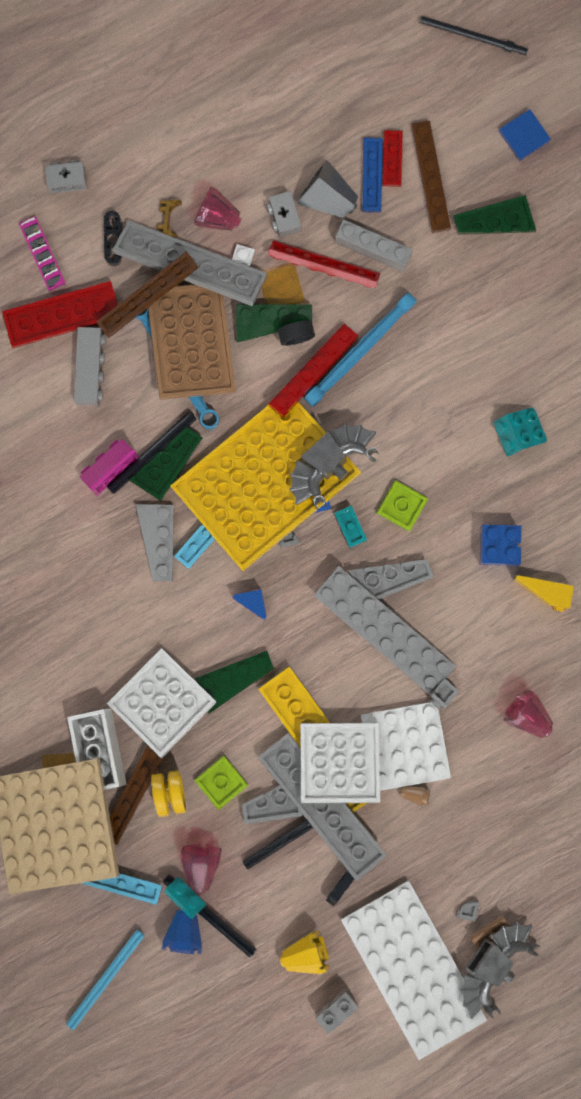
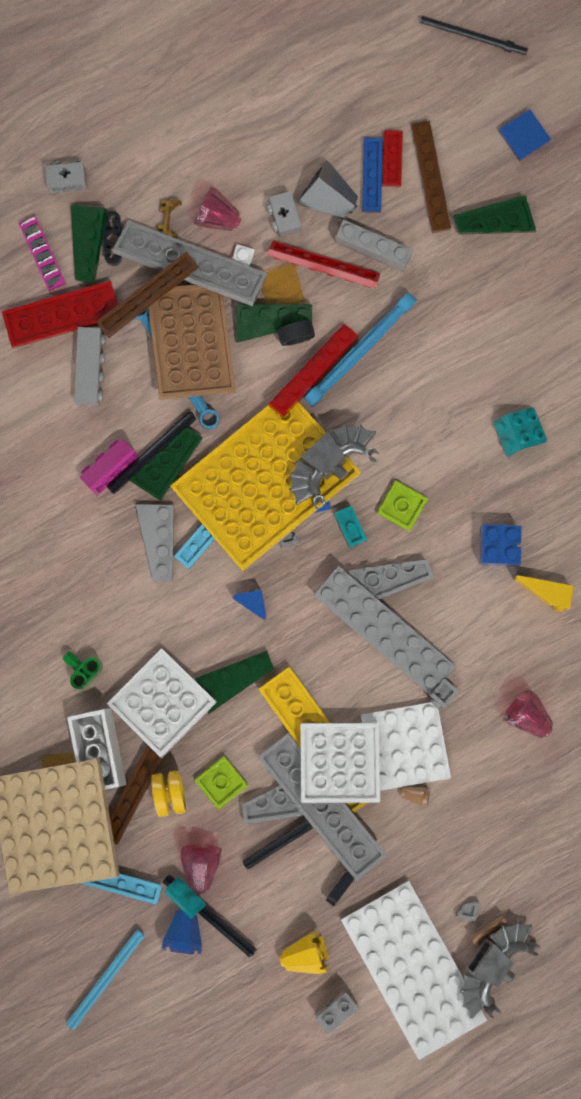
none -> green beam [62,651,103,690]
none -> dark green wing [71,205,107,283]

